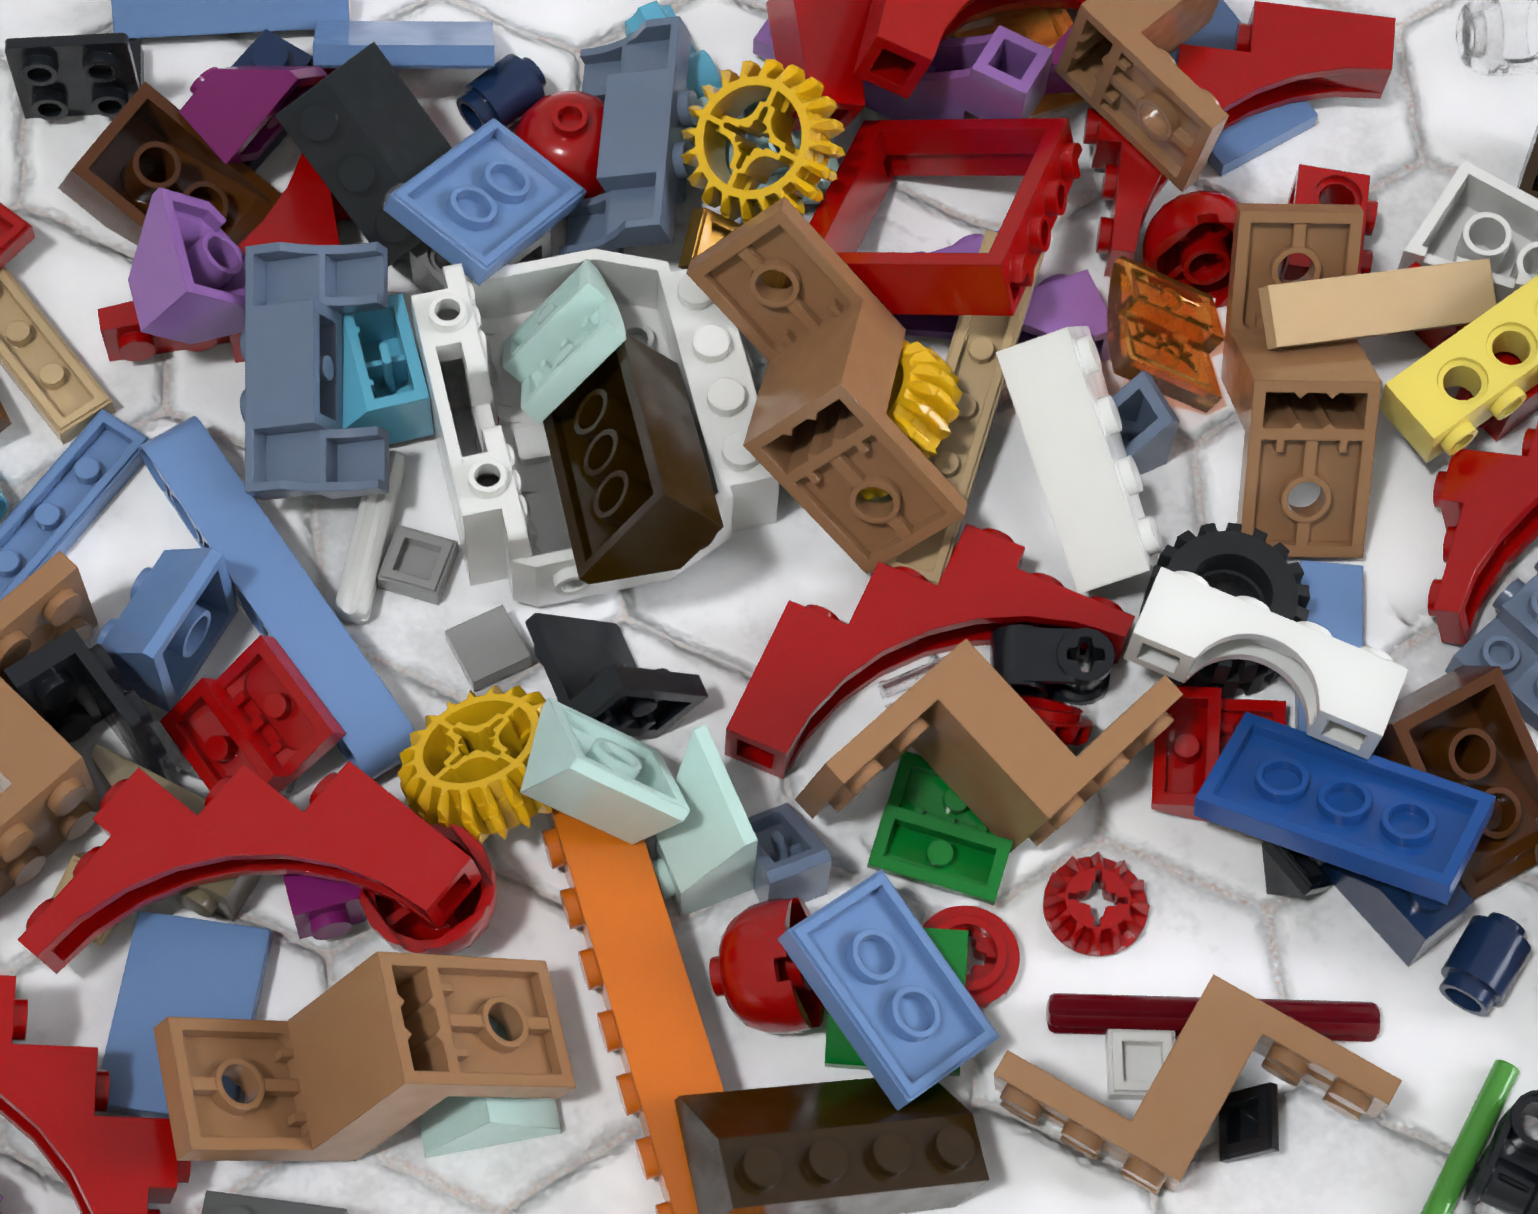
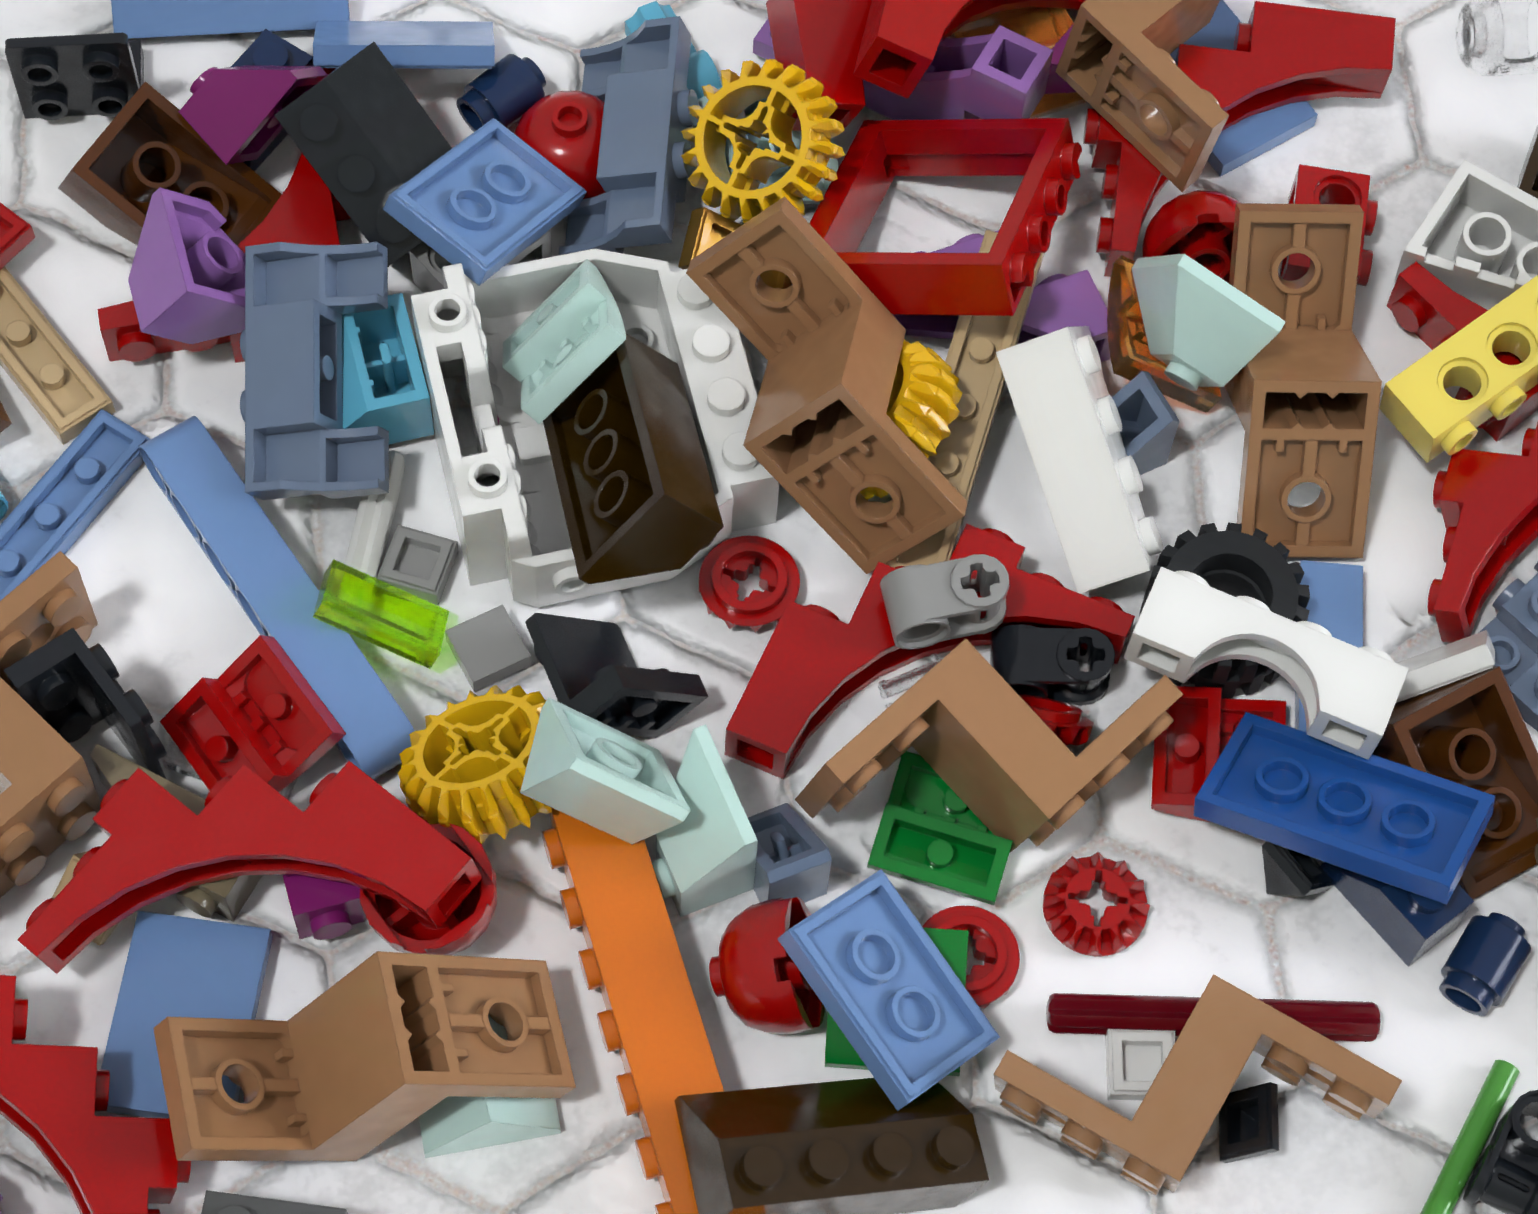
medium blue slope [96,548,239,712] -> none
tan tile [1258,258,1497,350] -> none
none -> clear neon green tile [313,559,449,669]
none -> red gear [699,535,800,633]
none -> light grey piece [880,554,1009,649]
none -> light aqua slope [1132,254,1286,391]
none -> white tile [1396,630,1495,703]

